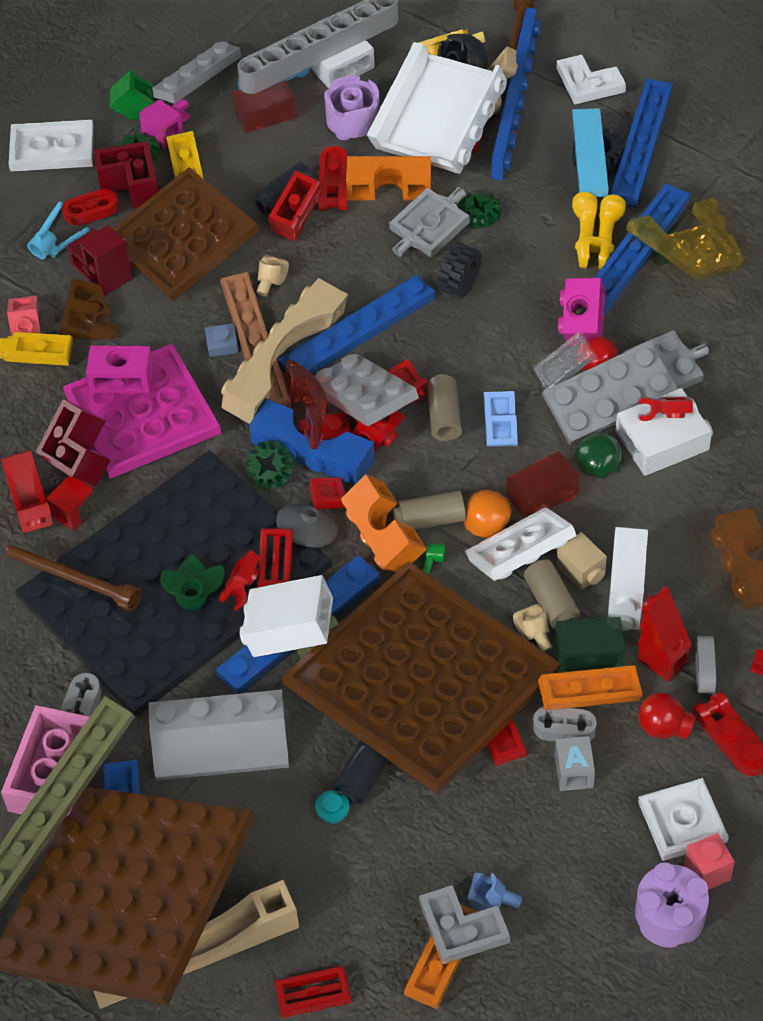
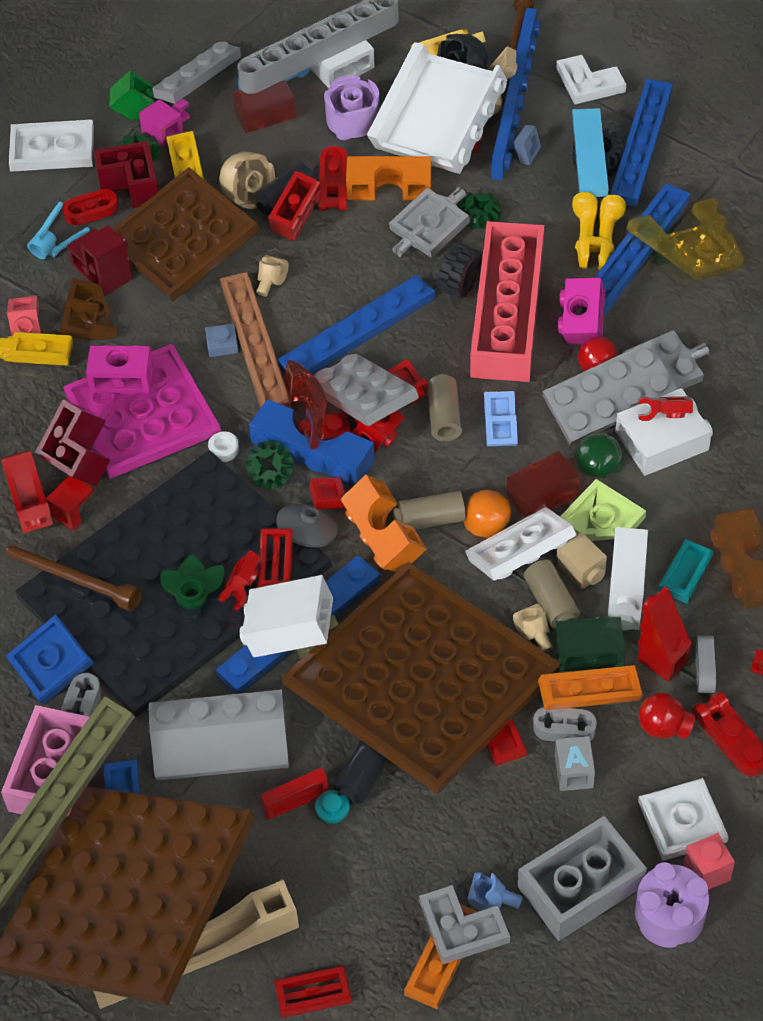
tan arch [221,278,348,424] -> none
green hand [422,543,446,574] -> none
clear tile [533,332,597,389] -> none
none -> blue tile [6,614,94,705]
none -> white tile [208,432,239,462]
none -> tan cylinder [219,151,275,209]
none -> red tile [260,768,329,820]
none -> coral brick [470,221,544,382]
none -> sand blue plate [514,125,541,165]
none -> light grey brick [518,816,647,941]
none -> yellowish green plate [560,479,646,541]
none -> teal tile [658,539,714,604]

